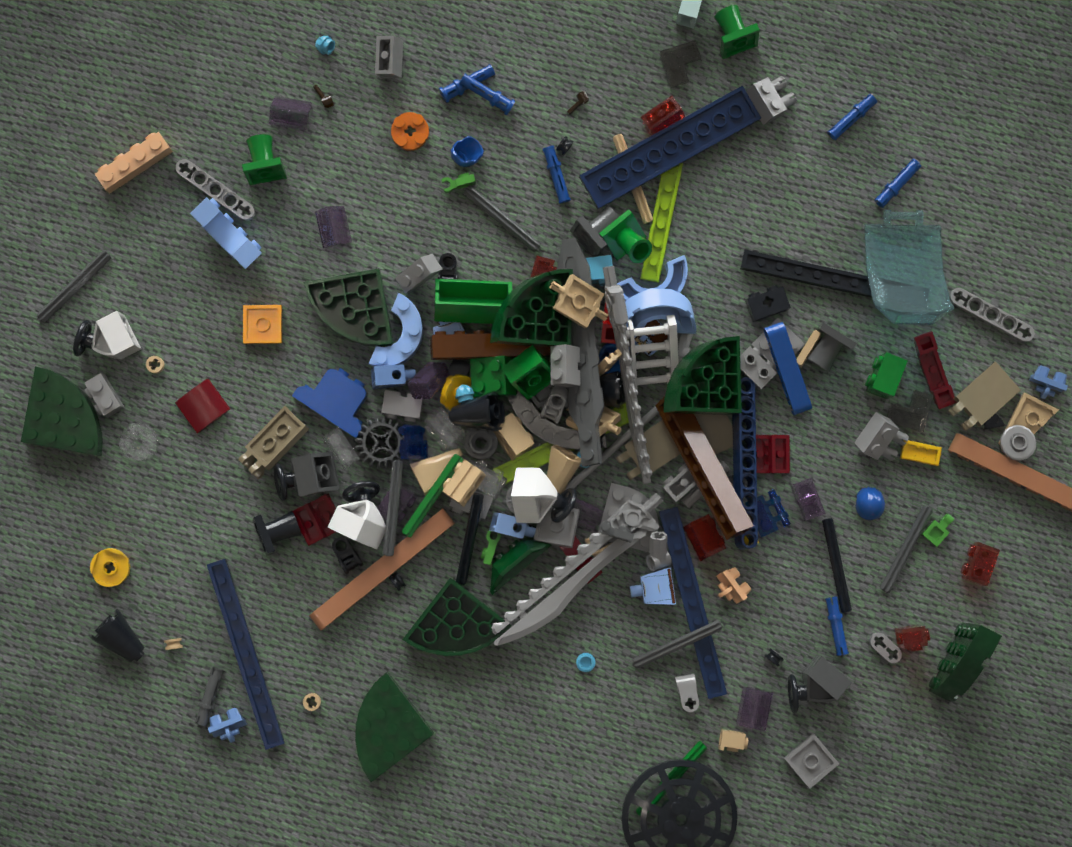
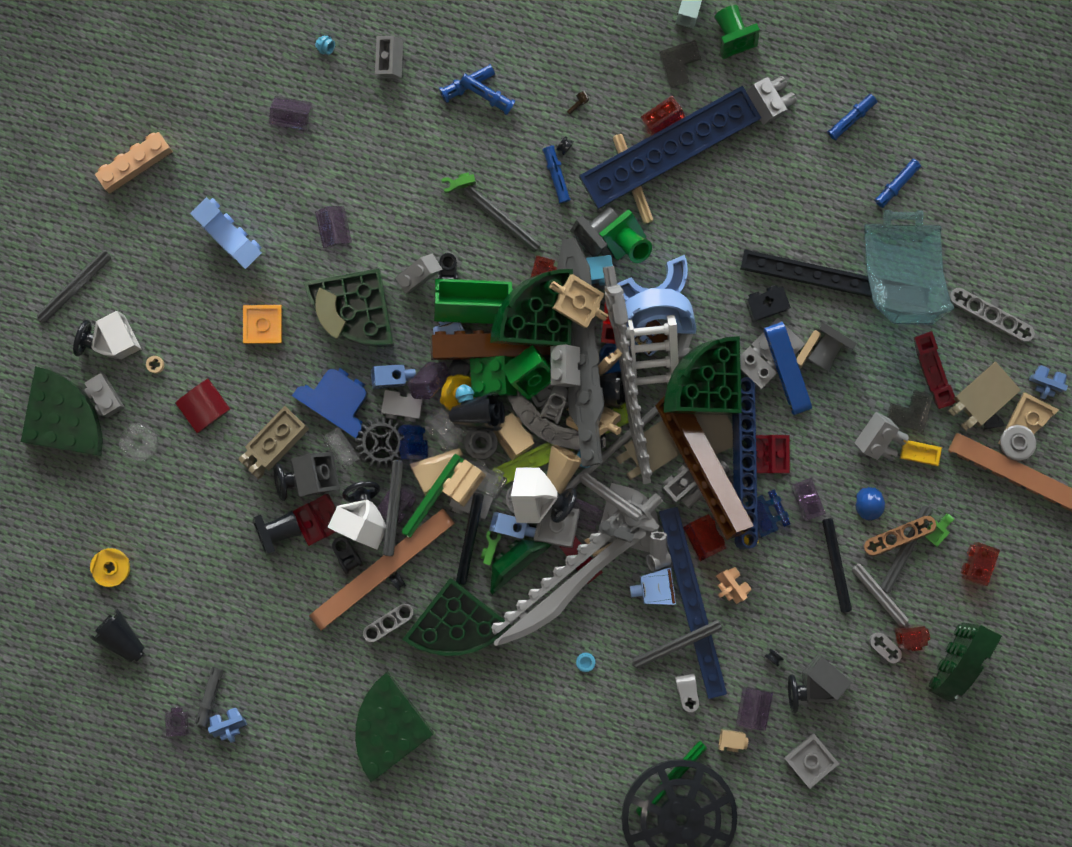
tan bush [164,638,183,650] -> none
light grey beam [176,159,255,221] -> none
dark blue plate [207,559,285,750] -> none
green plant [242,134,287,185] -> none
tan bush [303,693,321,711] -> none
dark brown hand [313,84,334,108] -> none
light blue brick [369,293,423,367] -> none
orange plate [391,112,429,151] -> none
blue hair [451,136,484,167] -> none
lime tile [640,163,683,283] -> none
blue pin [825,596,849,656] -> none
green brick [865,352,908,399] -> none
none -> clear purple brick [165,707,189,737]
none -> olive tile [316,287,346,339]
none -> light grey beam [363,604,414,642]
none -> light grey axle [580,473,643,521]
none -> light grey axle [852,564,909,626]
none -> medium nougat beam [864,516,937,556]

